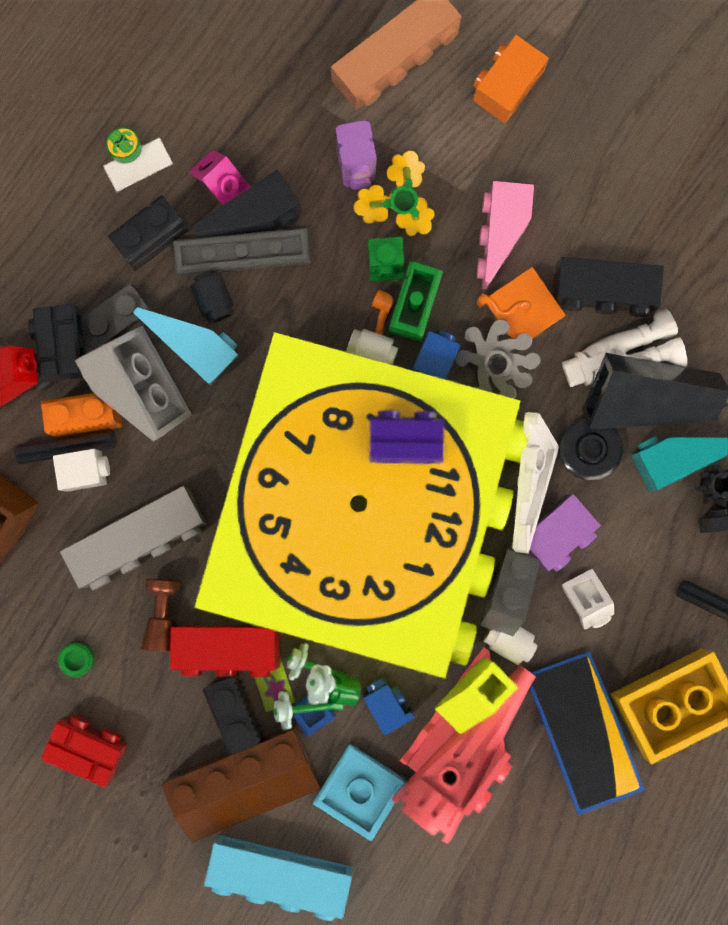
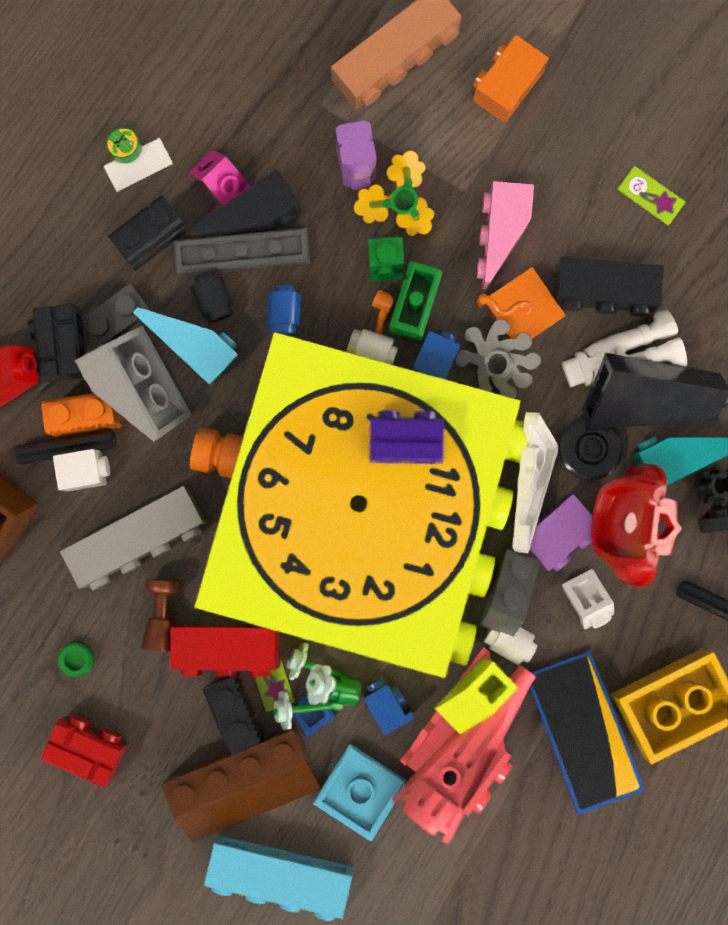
none -> orange wheel [190,427,244,479]
none -> blue brick [266,285,302,337]
none -> red piece [591,463,681,587]
none -> lime sticker [618,166,686,226]

